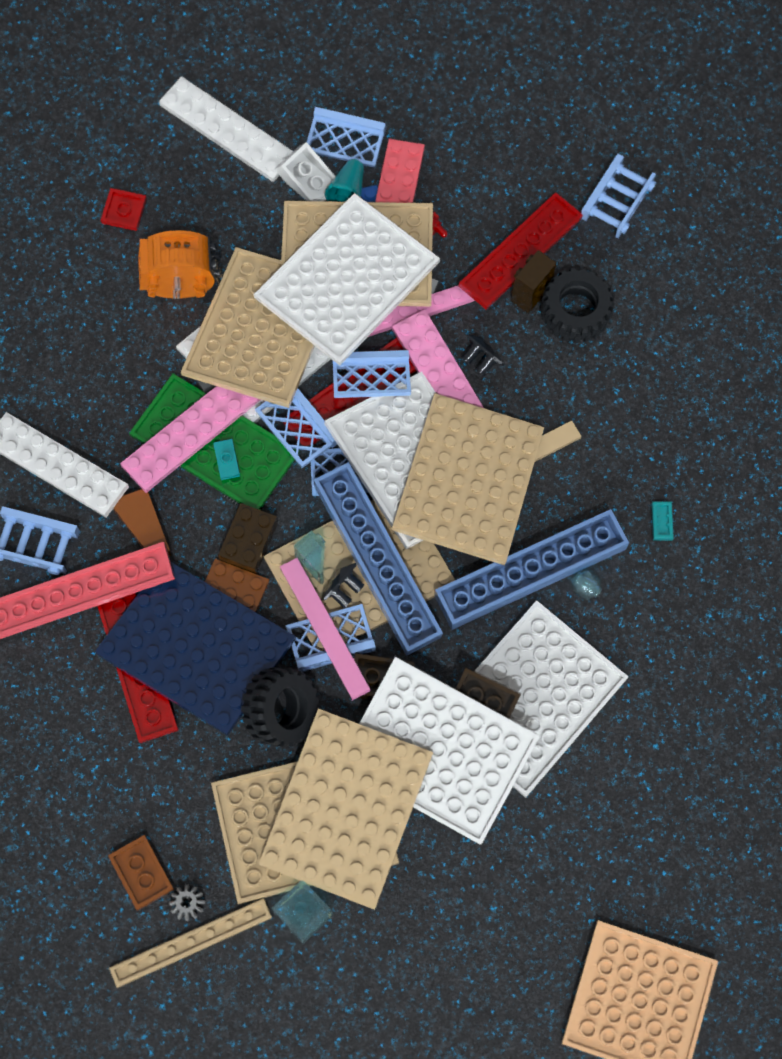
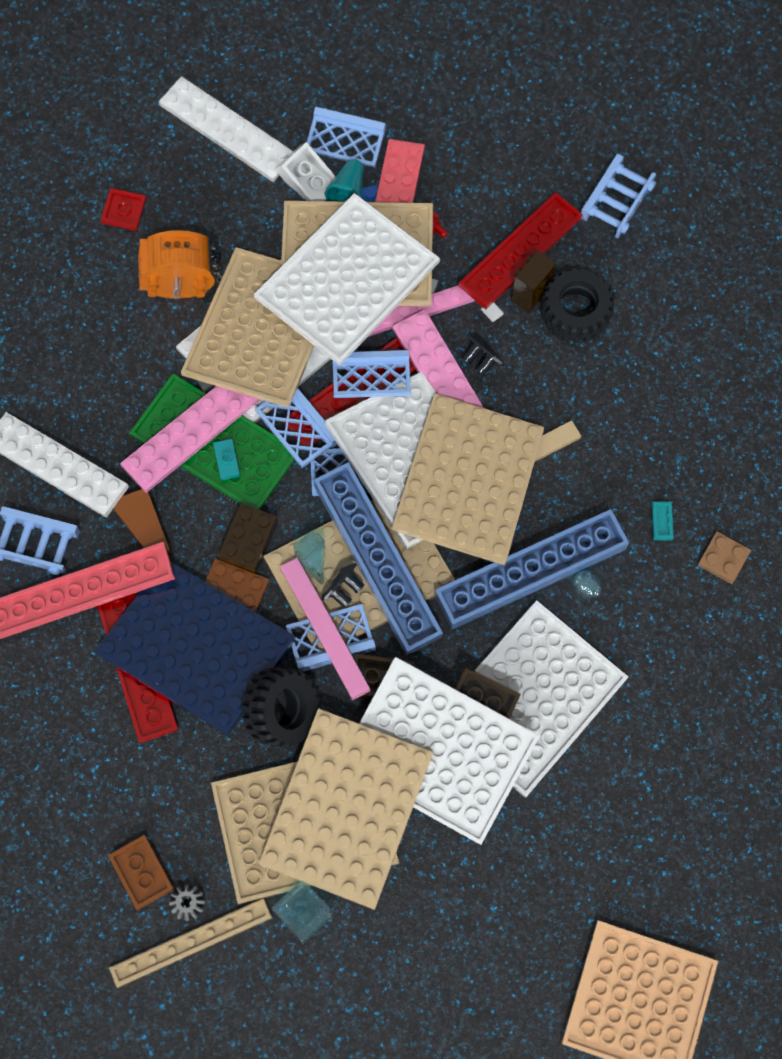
none -> white sticker [481,303,504,322]
none -> medium nougat plate [698,532,751,584]

